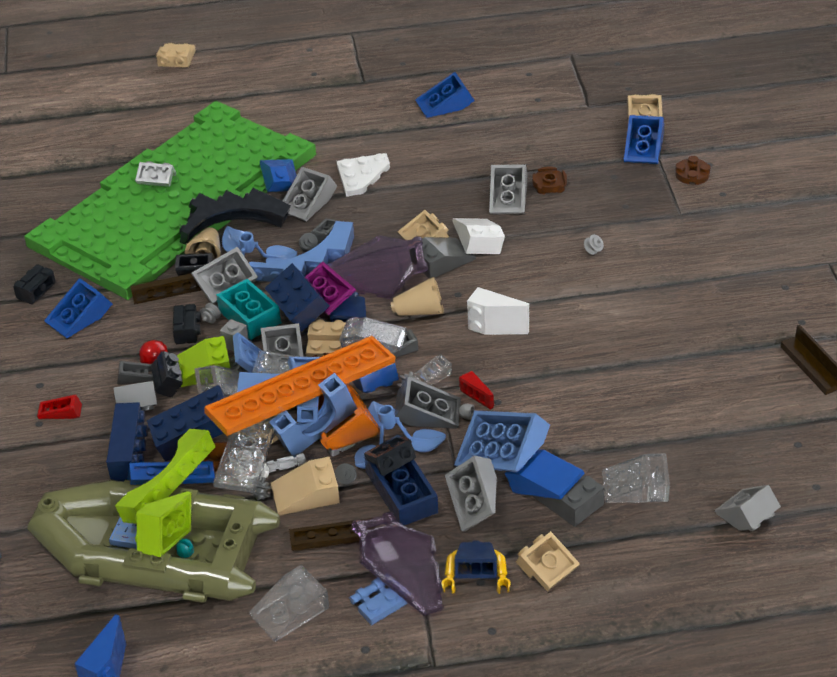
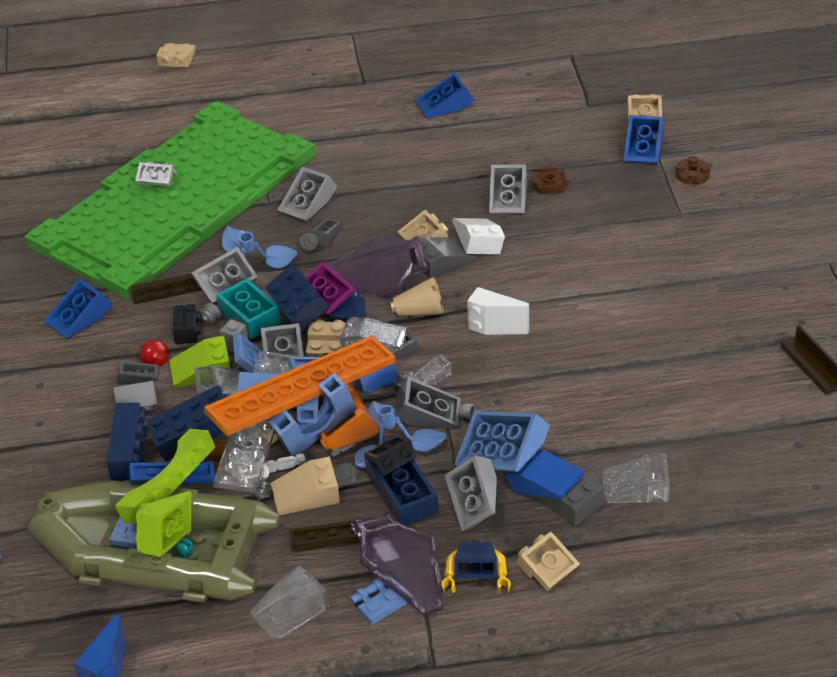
black brick [13,264,56,305] -> none
red slope [37,394,82,419] -> none
black brick [151,351,183,397] -> none
black brick [175,253,215,276] -> none
black arch [179,188,291,245] -> none
tan cone [185,227,221,259] -> none
medium blue arch [249,221,354,282] -> none
blue slope [260,159,297,192] -> none
white plate [337,153,390,197] -> none
red slope [459,371,494,409] -> none
light grey wheel [584,234,604,255] -> none
light grey slope [714,484,781,531] -> none

